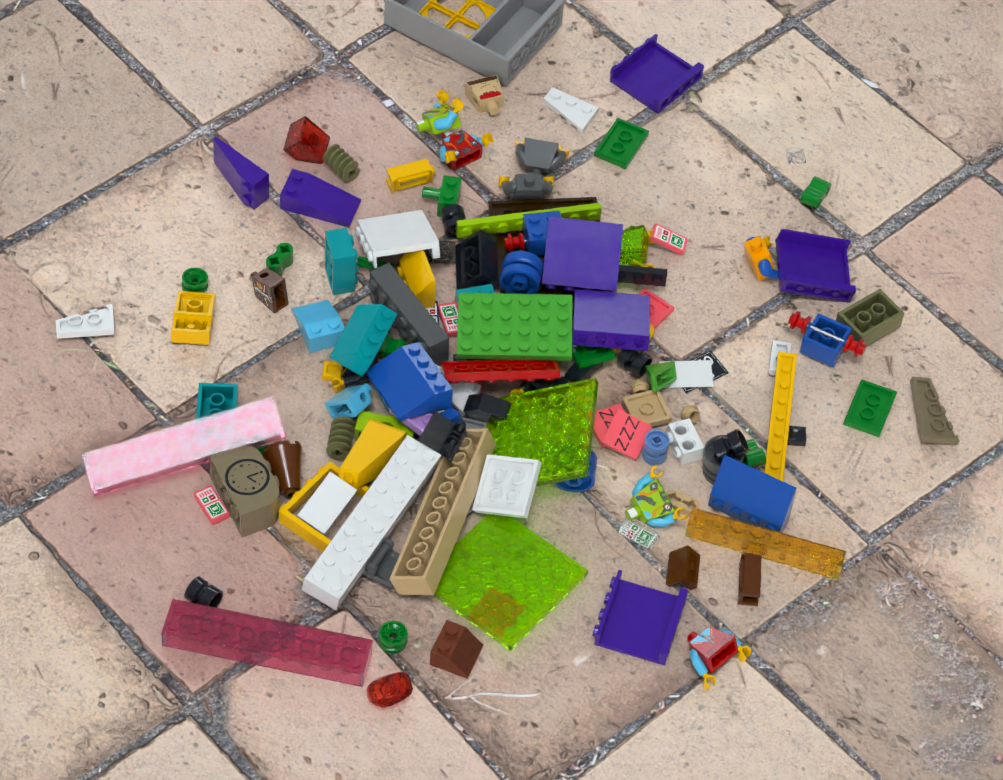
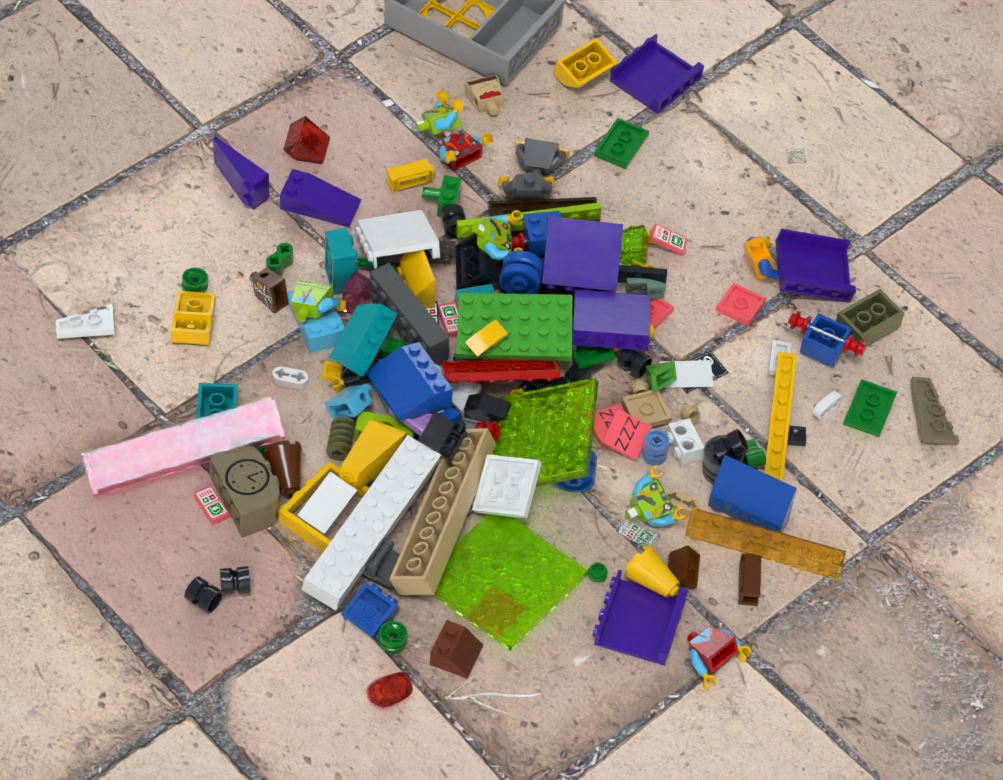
clear pink brick [161,599,373,687] -> none
olive piece [322,144,360,182] -> none
white wing [543,87,599,135] -> none
green axle [800,176,832,210] -> none
none -> black wheel [220,566,251,595]
none -> white beam [272,366,308,390]
none -> lime torso [287,280,347,322]
none -> blue plate [341,582,400,639]
none -> clear pink brick [342,272,370,315]
none -> yellow slope [465,320,508,358]
none -> torso [472,210,523,261]
none -> red wheel [474,422,501,441]
none -> yellow slope [553,38,618,88]
none -> green plate [588,562,608,582]
none -> yellow cone [623,544,680,598]
none -> sand green slope [625,278,666,300]
none -> coral tile [716,283,766,326]
none -> white beam [812,391,843,420]

